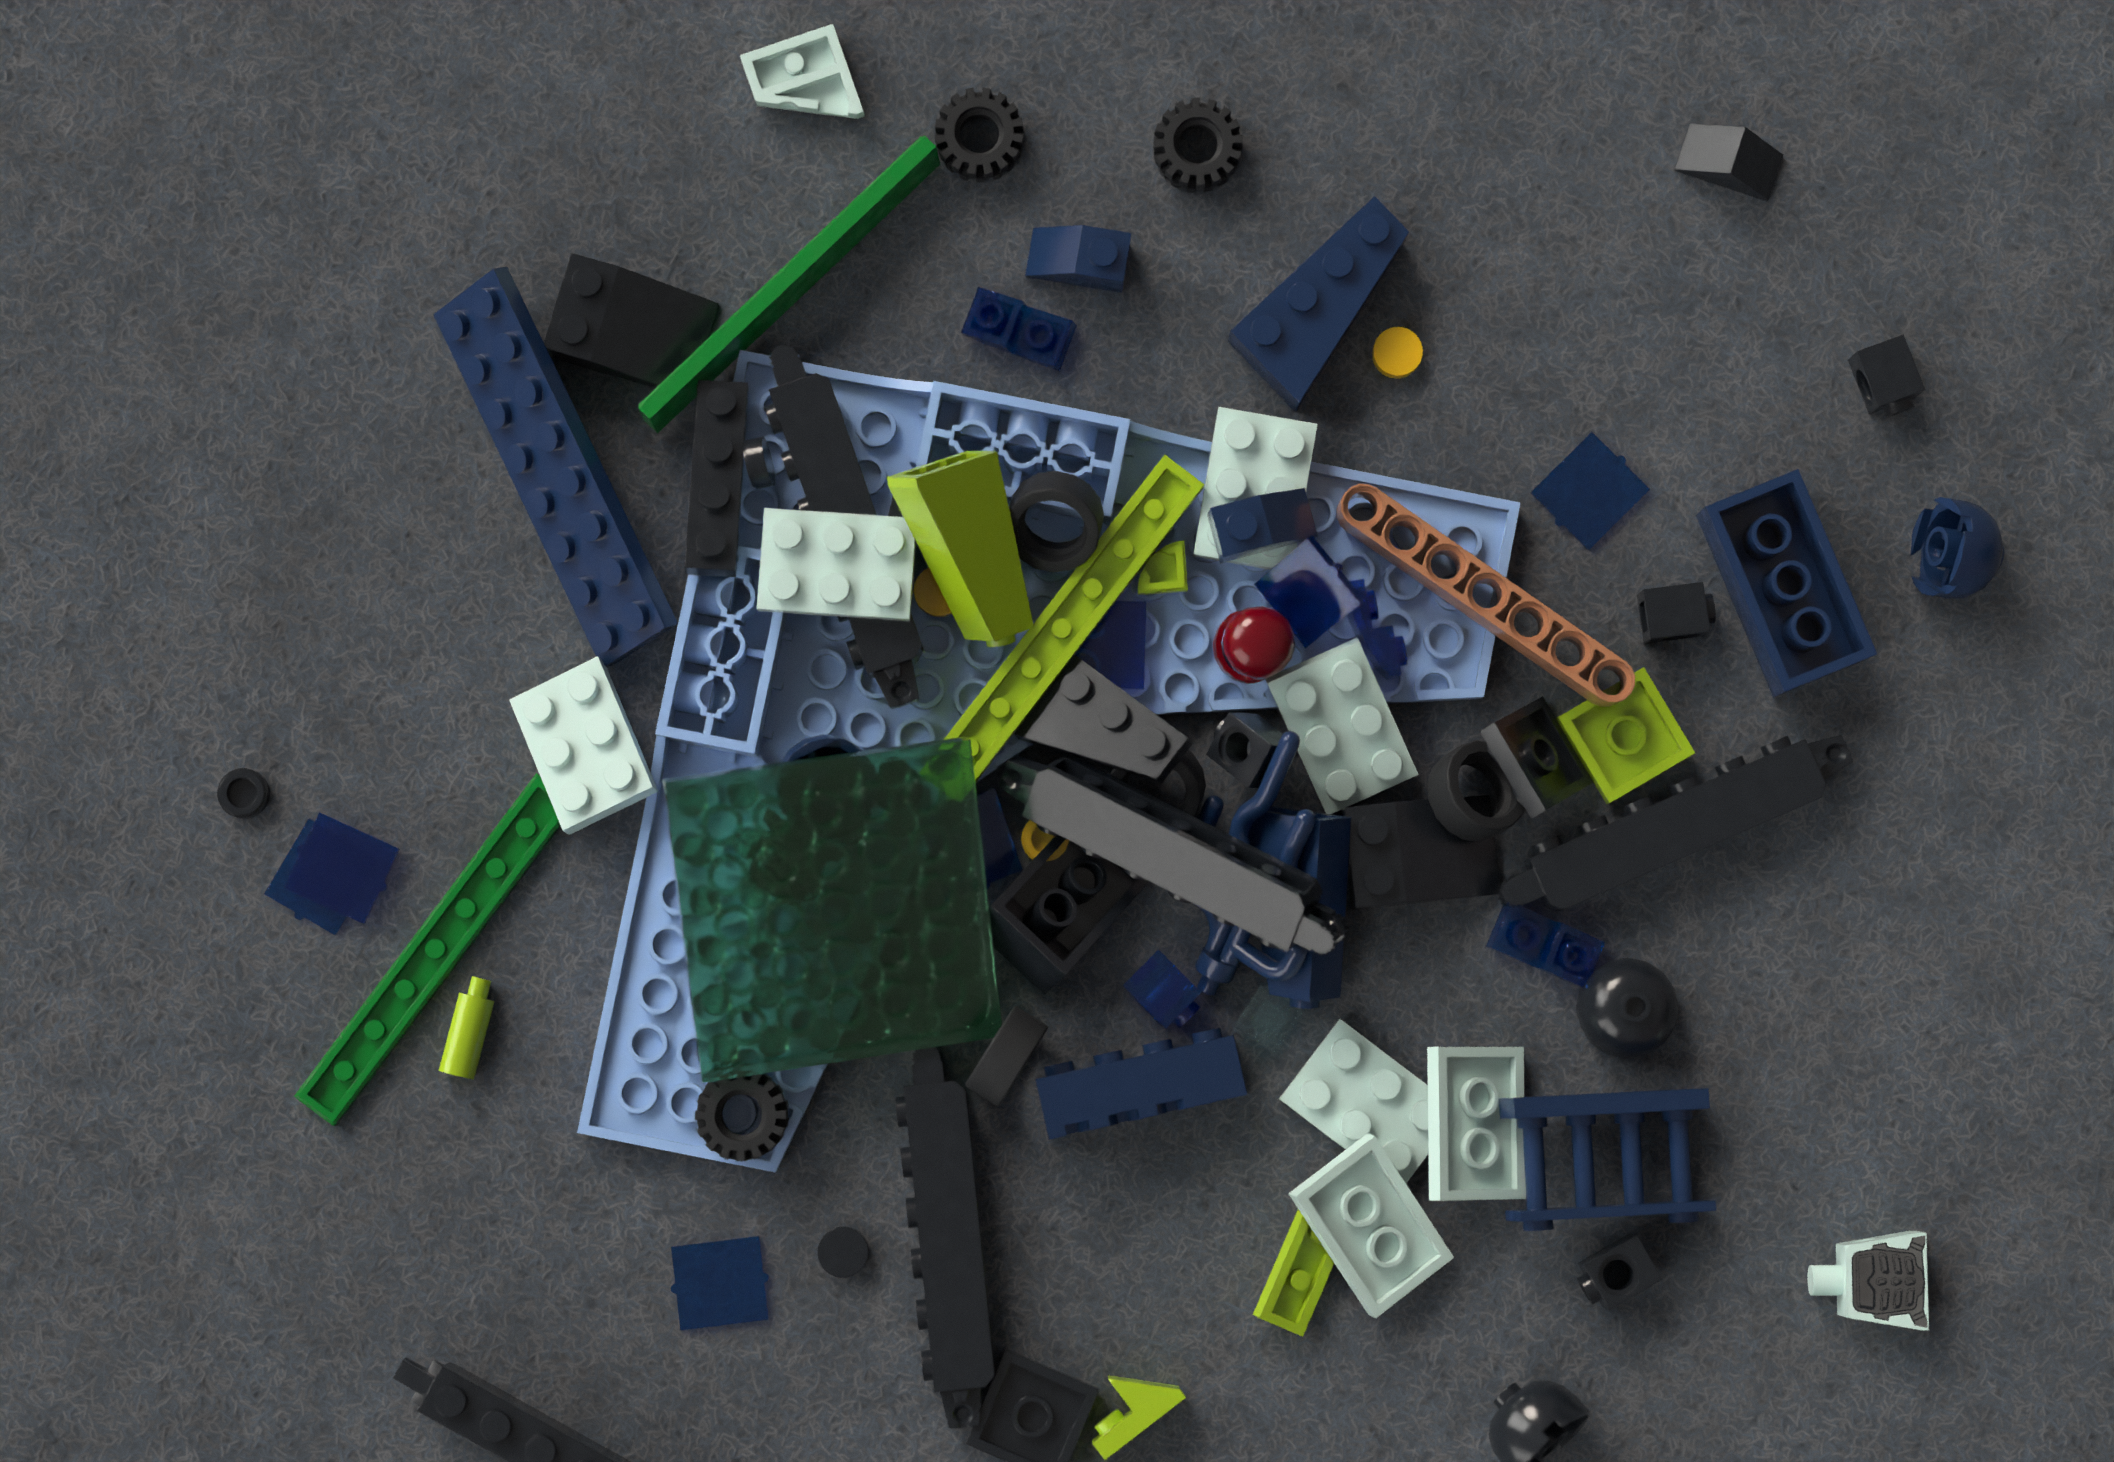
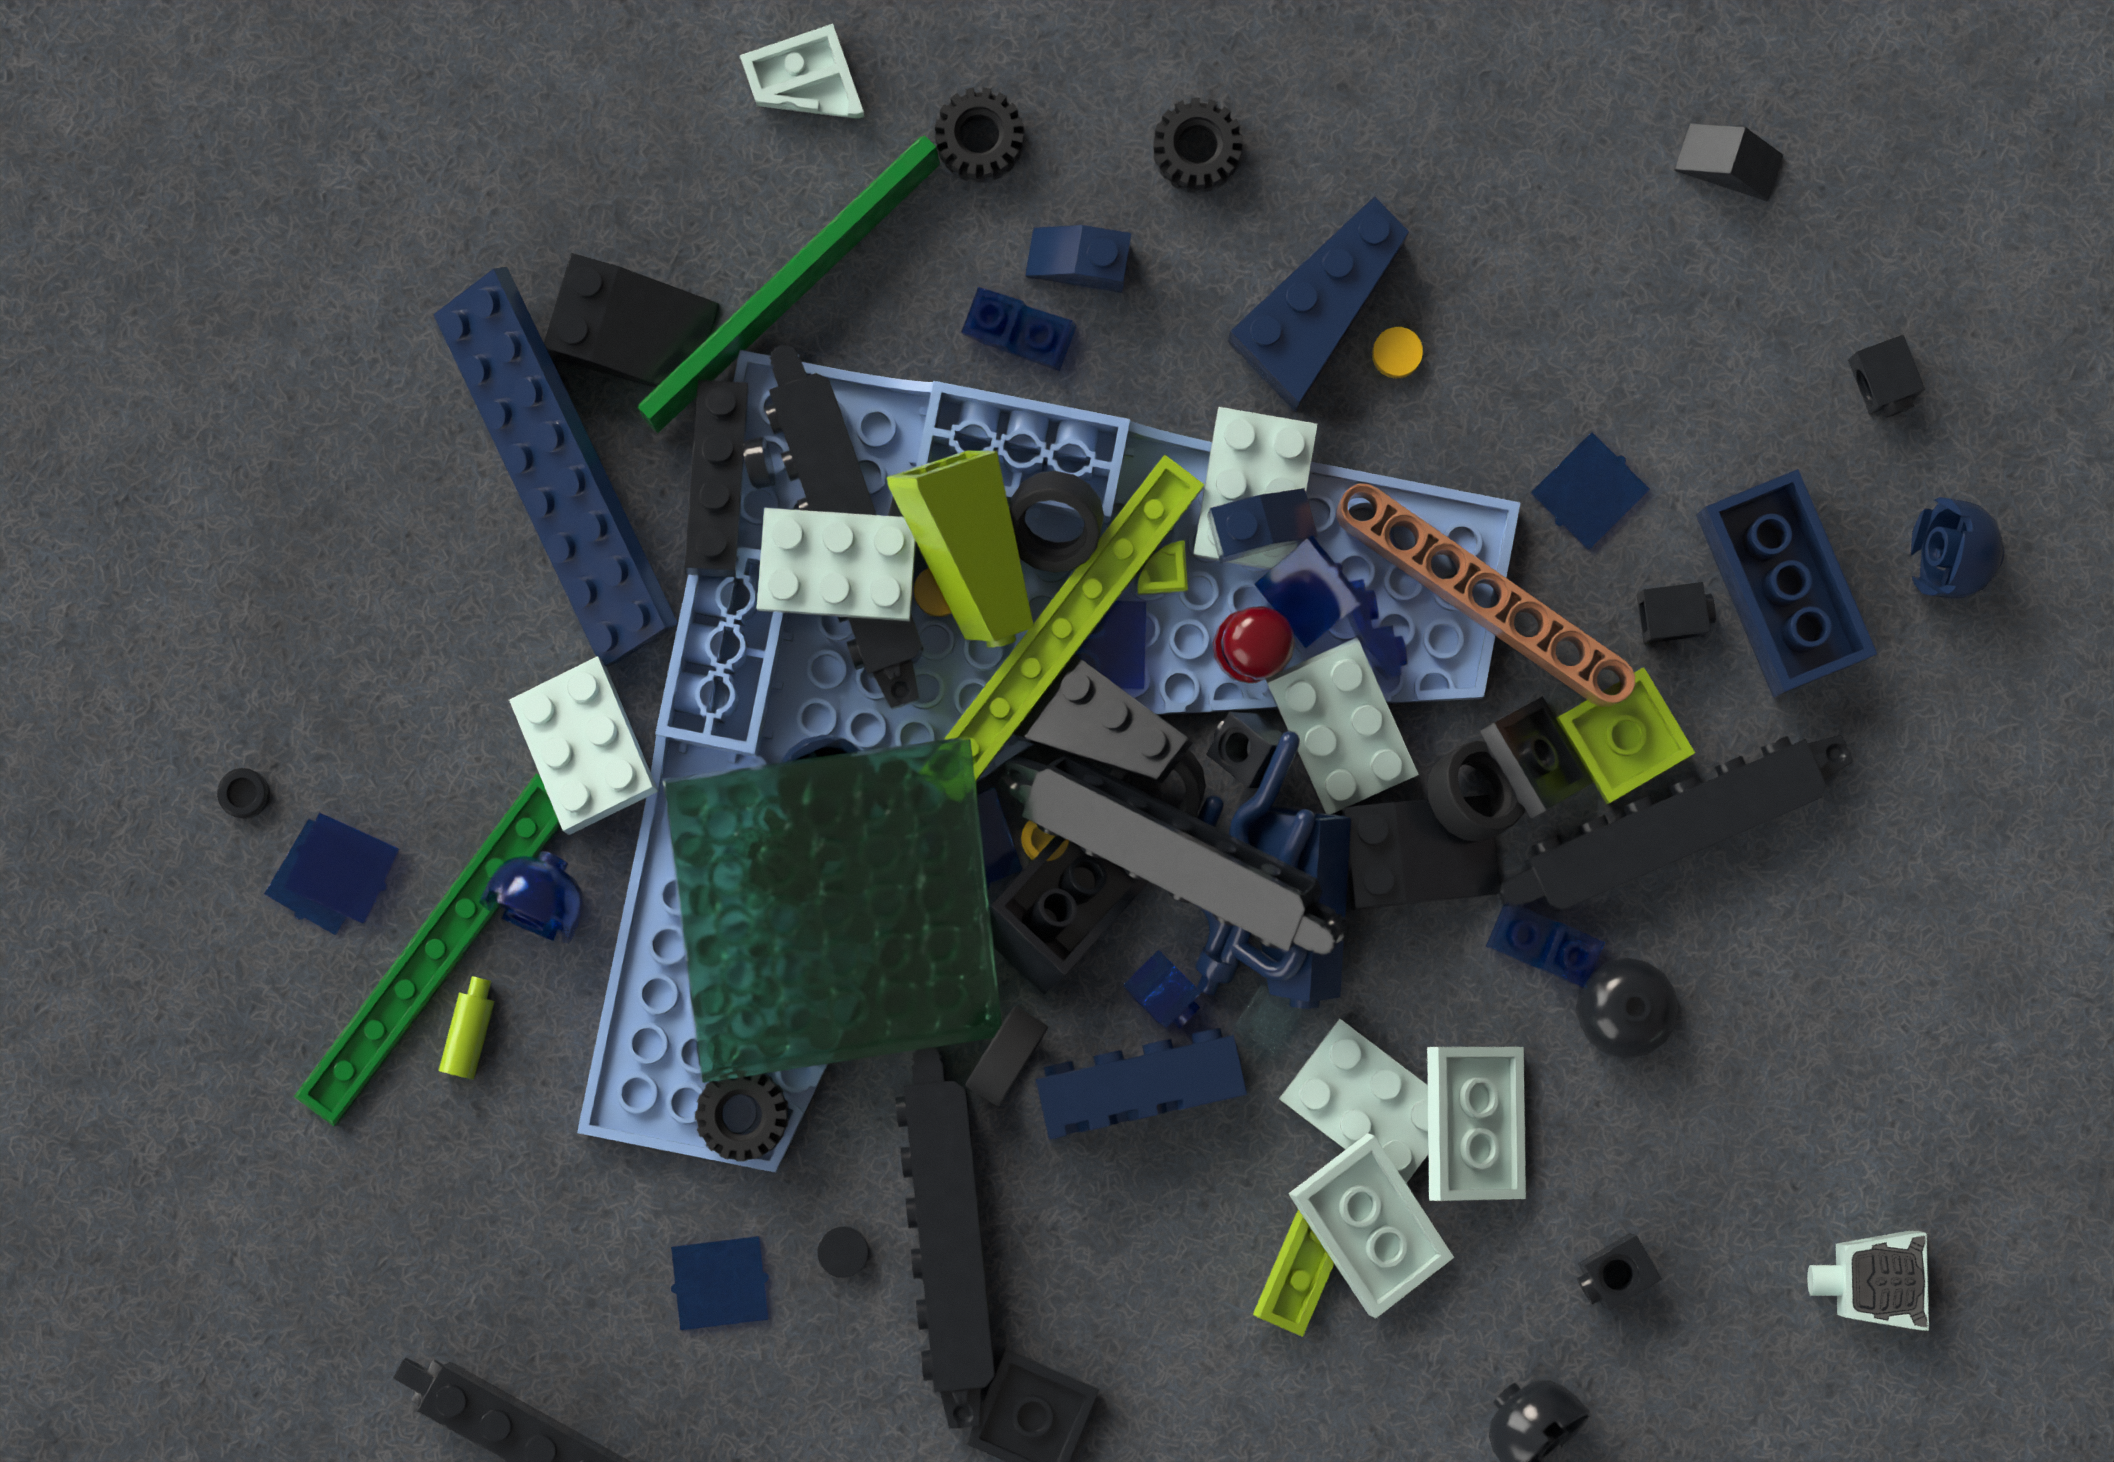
lime slope [1092,1375,1186,1460] -> none
dark blue fence [1499,1088,1716,1231] -> none
none -> clear blue cylinder [479,851,584,944]

